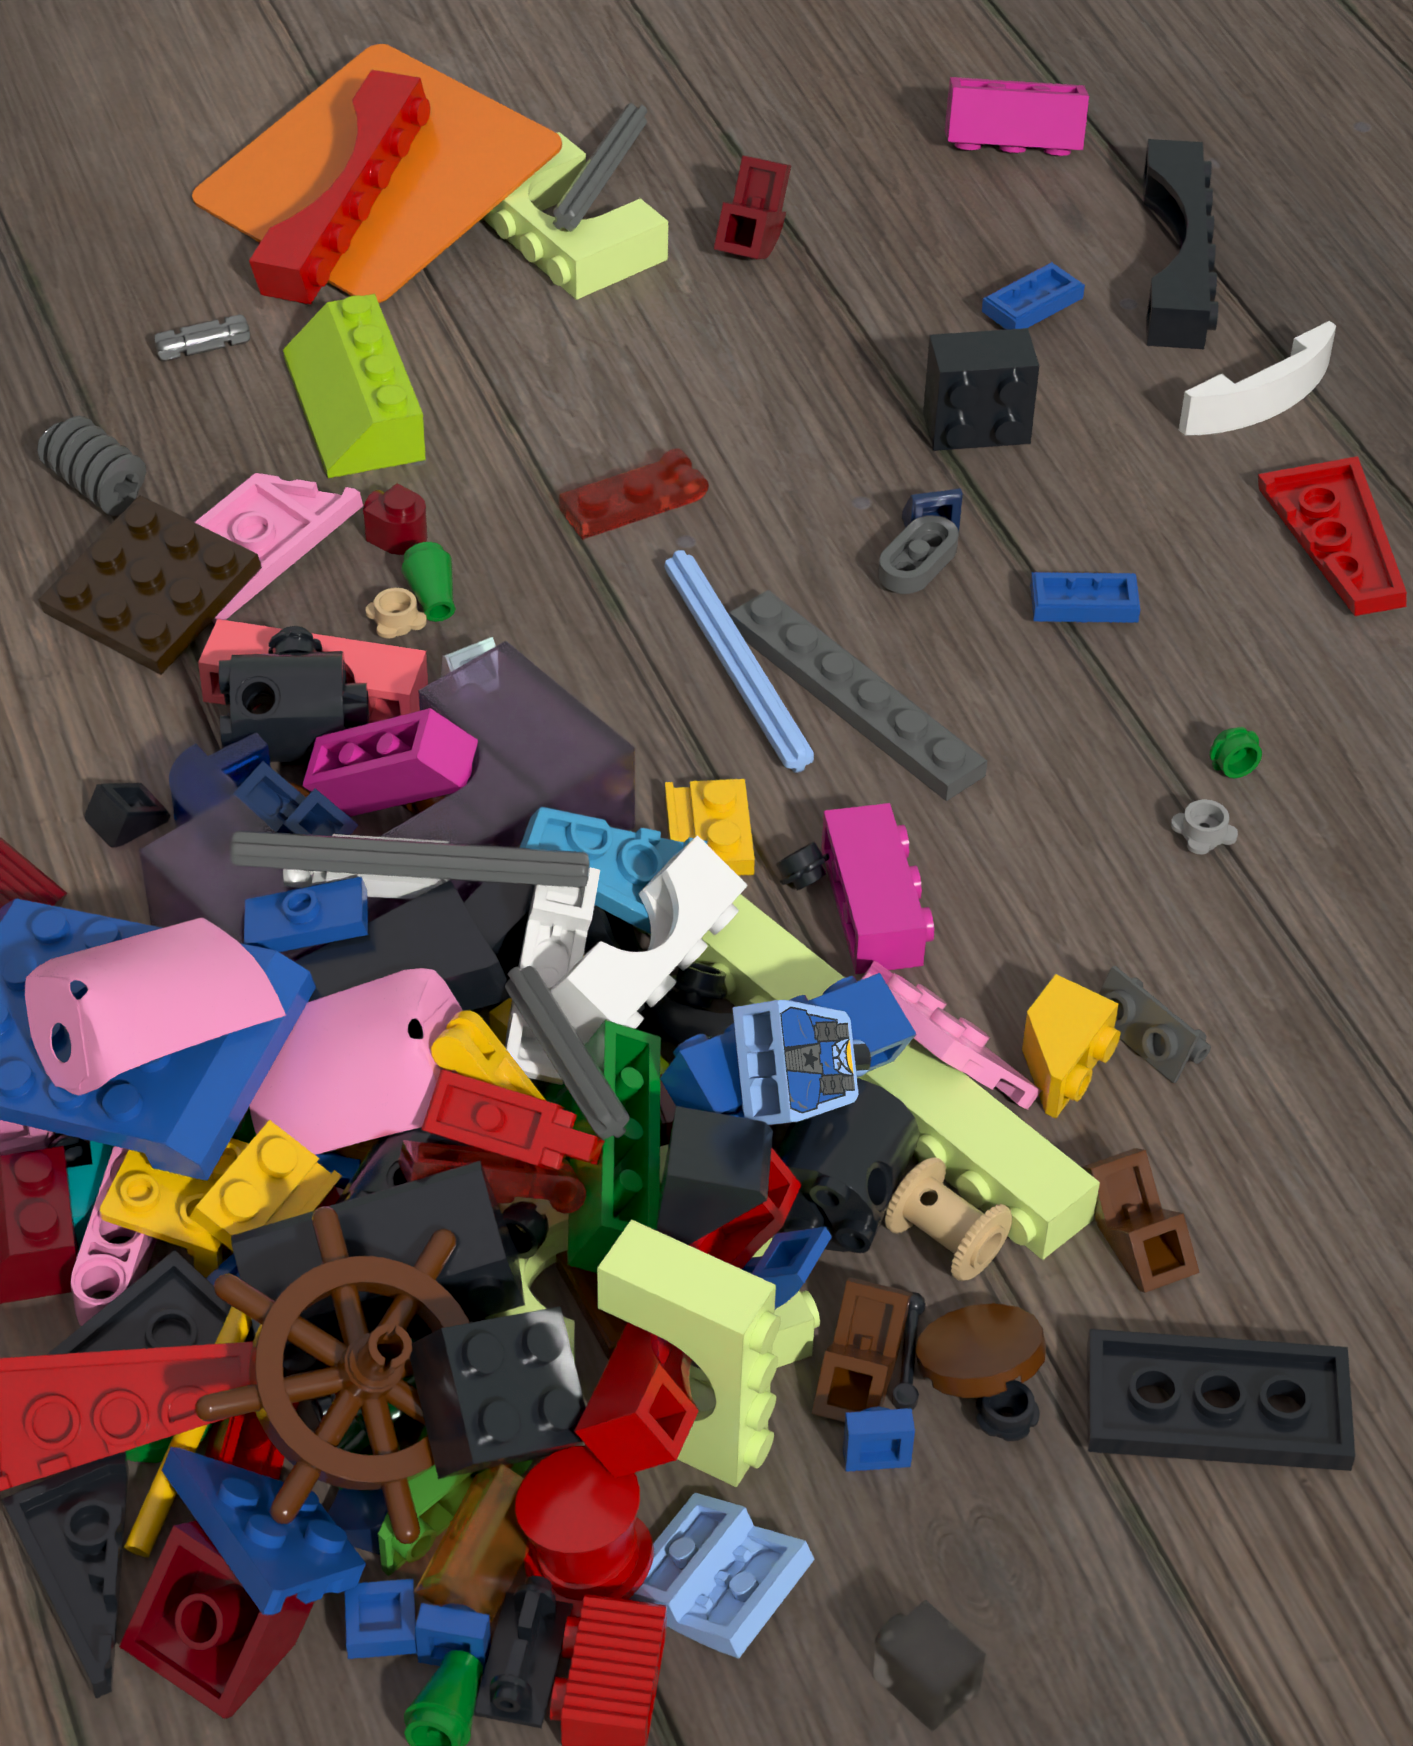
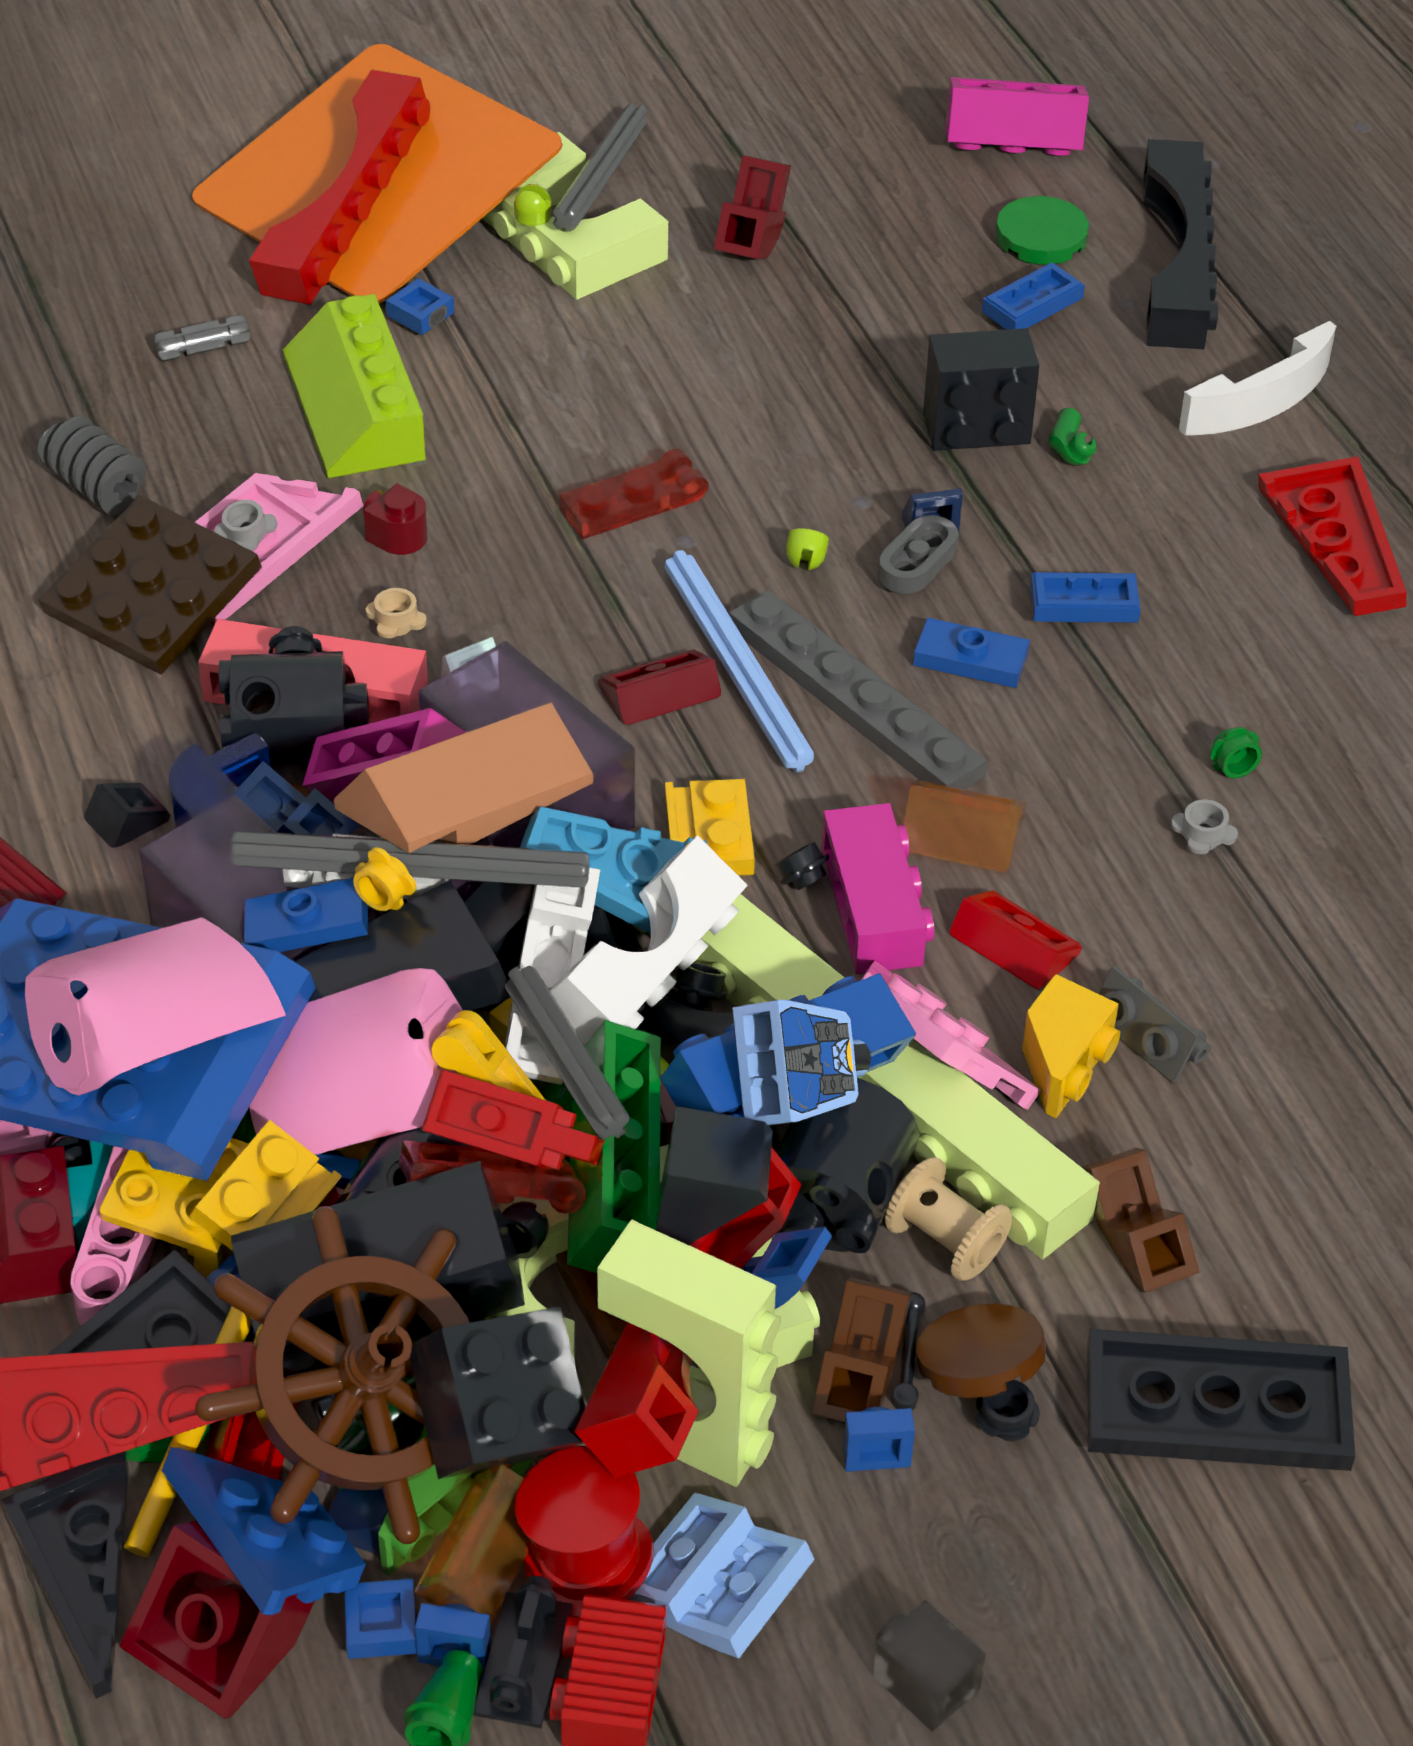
green cone [401,542,456,622] -> none
none -> light grey plate [215,500,278,551]
none -> nougat slope [334,702,593,853]
none -> yellow plate [353,847,417,911]
none -> blue plate [386,278,455,335]
none -> lime hinge [514,184,552,226]
none -> dark red slope [598,649,721,725]
none -> lime hinge [786,528,829,571]
none -> clear orange panel [903,780,1027,872]
none -> blue plate [913,618,1030,688]
none -> red slope [950,890,1083,989]
none -> green tile [995,196,1089,265]
none -> green arm [1049,408,1097,466]

